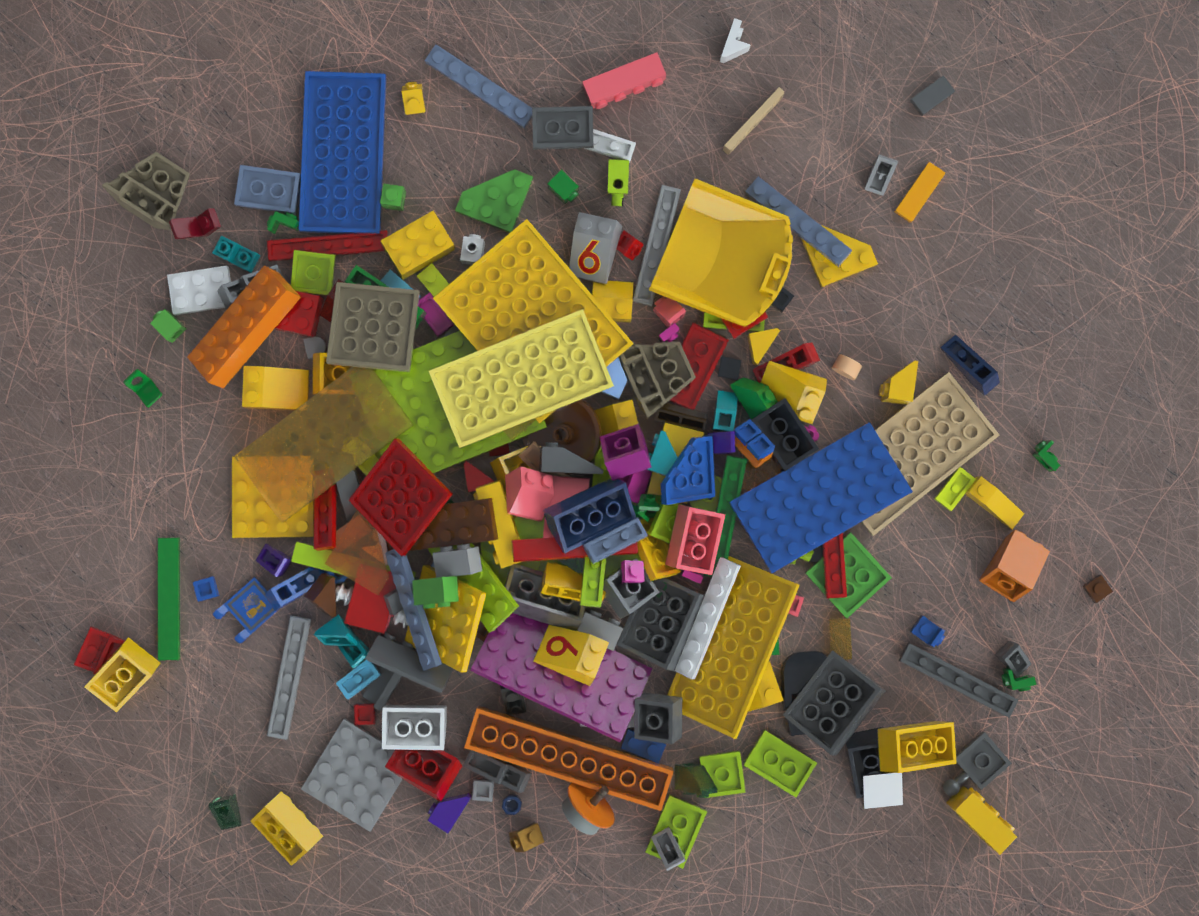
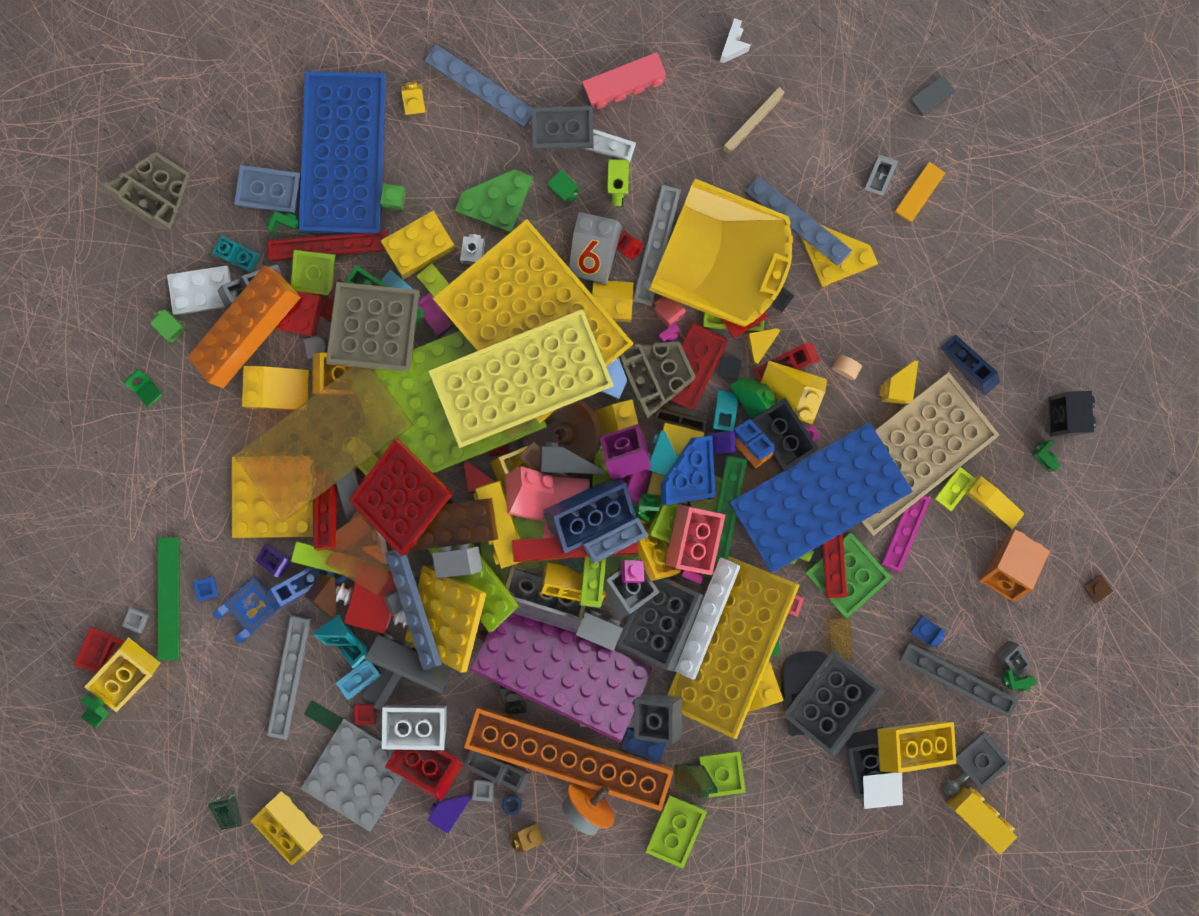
dark red bracket [169,208,221,239] -> none
bright green brick [412,576,459,609] -> none
yellow slope [533,625,609,686] -> none
light grey slope [651,827,686,871] -> none
lime plate [743,729,817,797] -> none
none -> green bracket [80,695,110,729]
none -> light grey tile [122,607,150,634]
none -> dark green sticker [304,701,343,733]
none -> dark pink tile [880,495,931,573]
none -> black brick [1048,391,1096,437]

